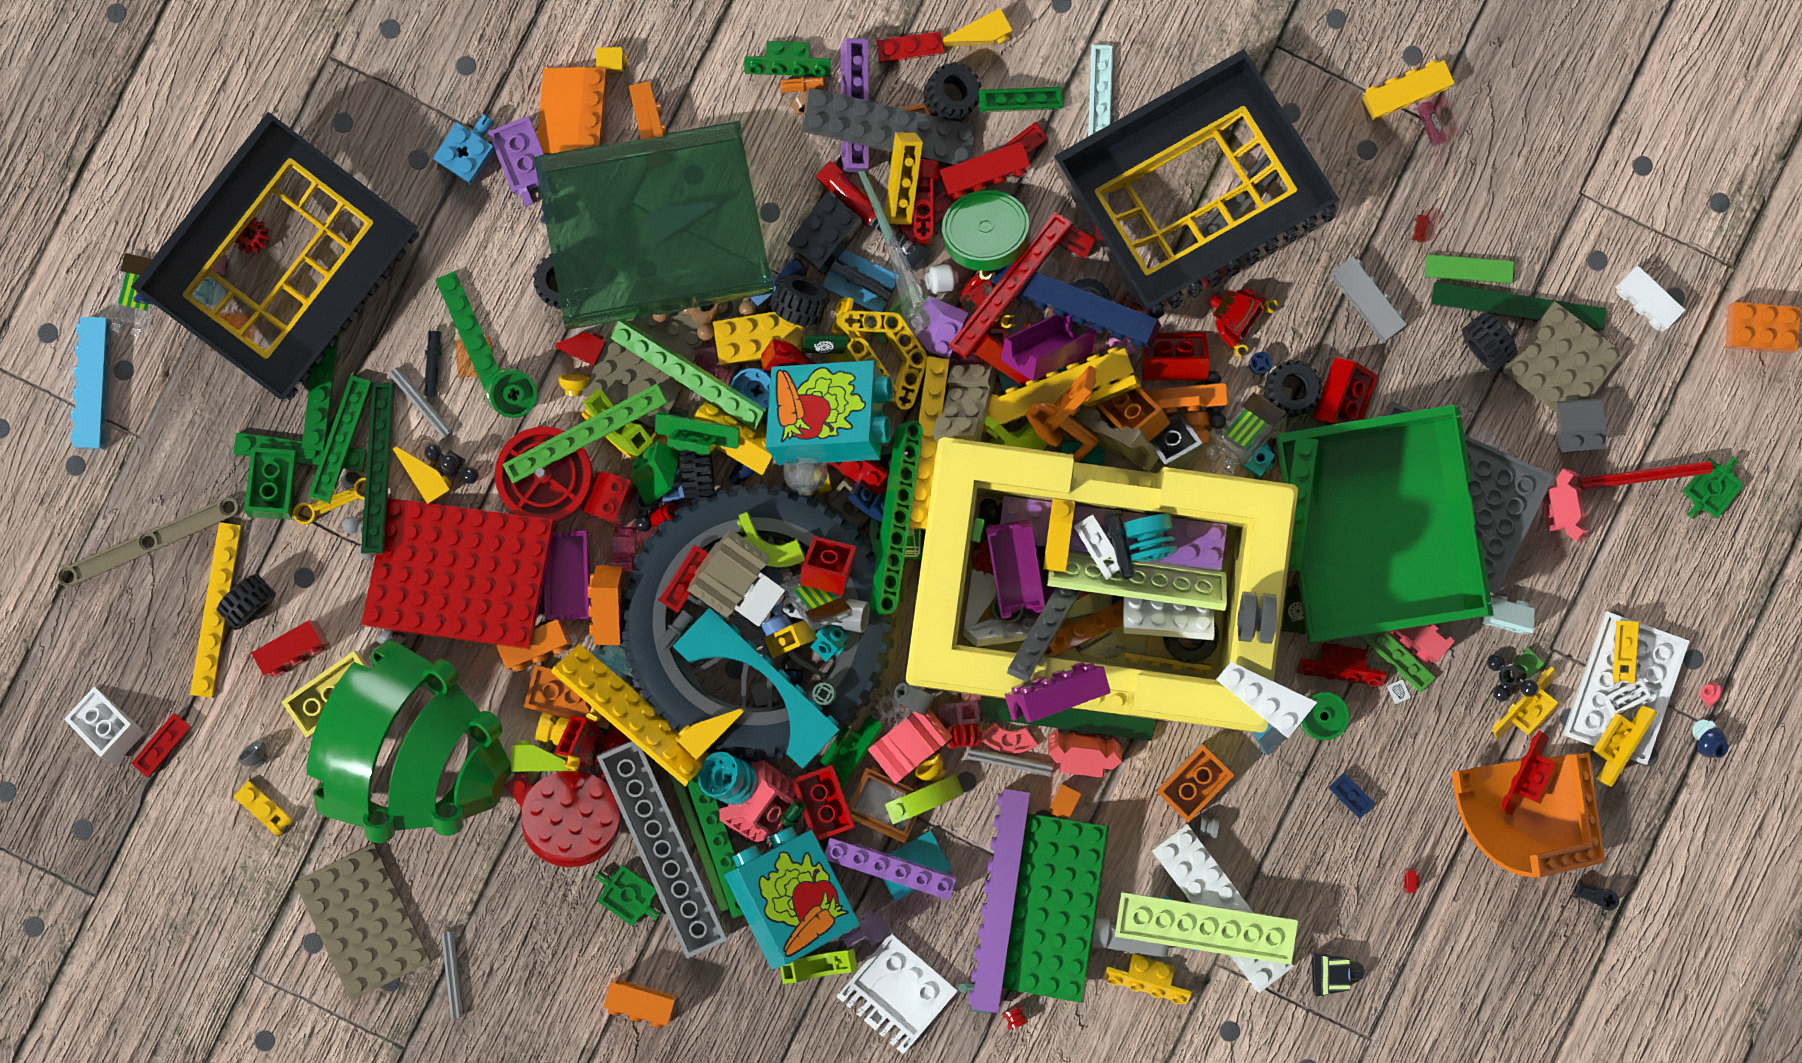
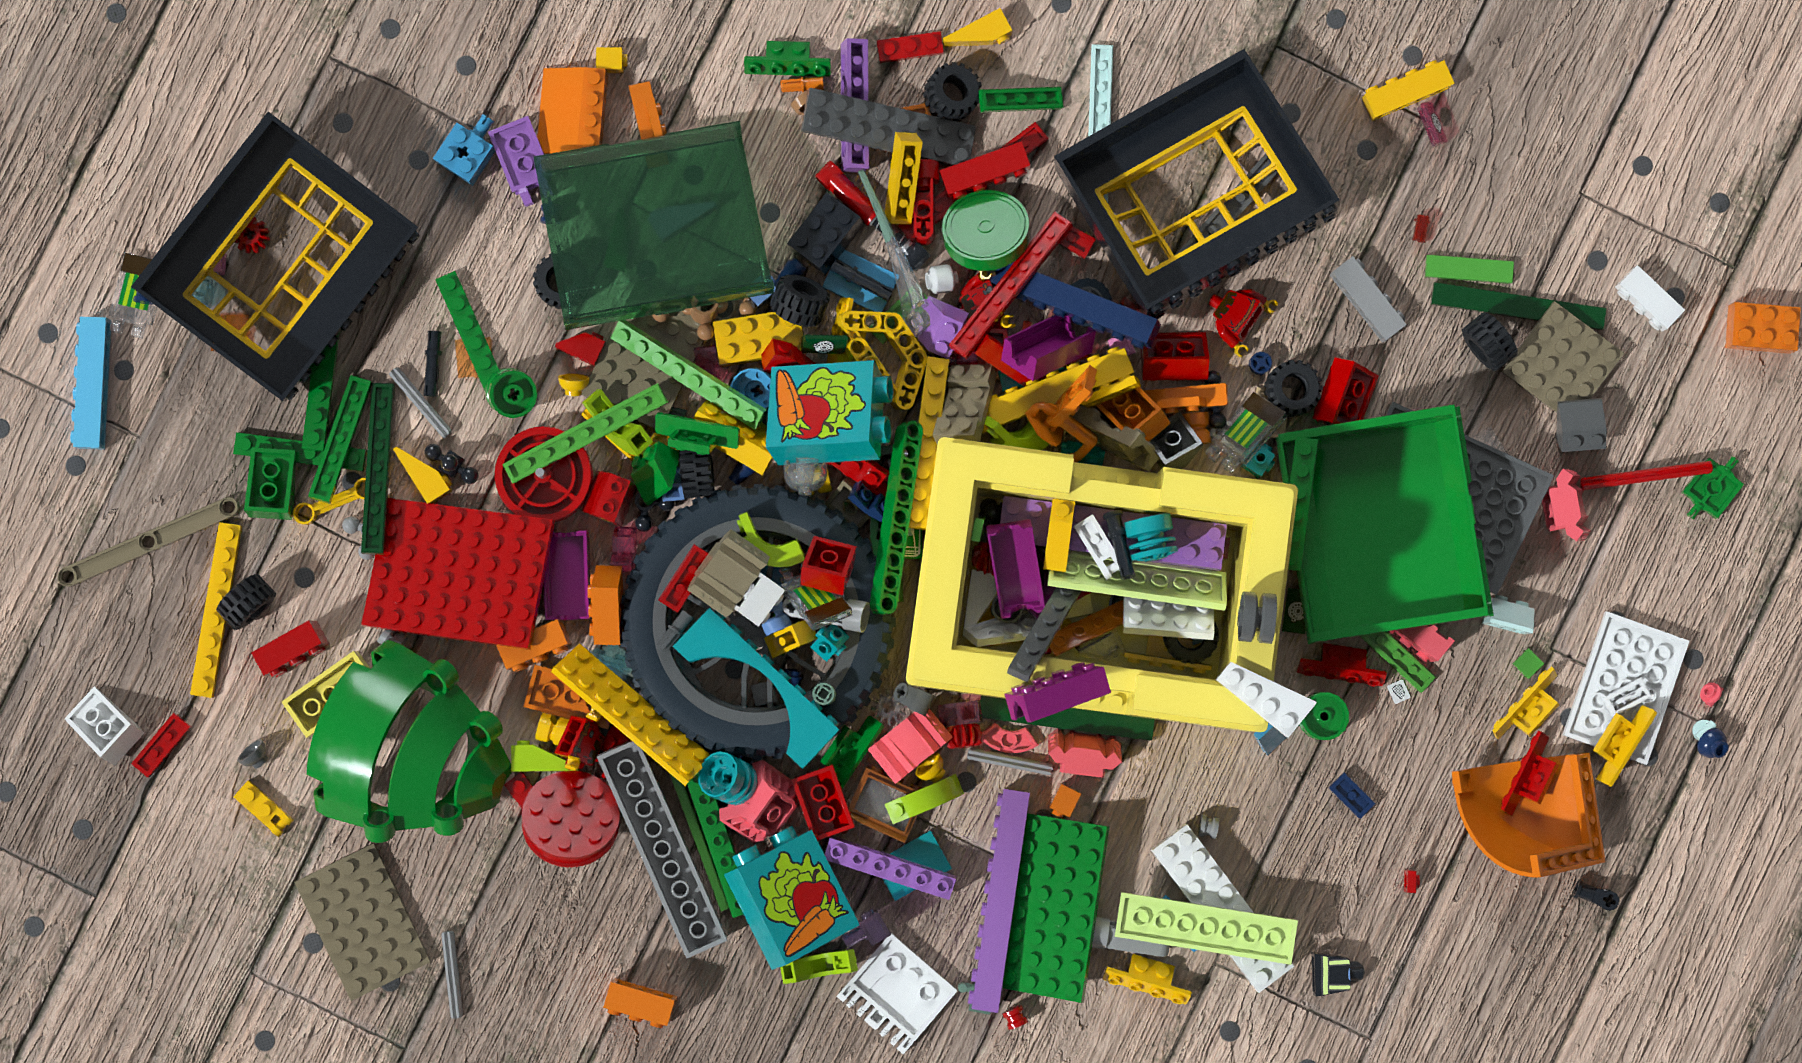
green plate [594,865,661,926] -> none
red cone [649,503,679,527] -> none
yellow slope [678,708,745,760] -> none
dark green pin [781,799,806,827] -> none
orange brick [1155,744,1234,823] -> none
black piece [1487,654,1539,702] -> none
yellow plate [1613,621,1640,684] -> none

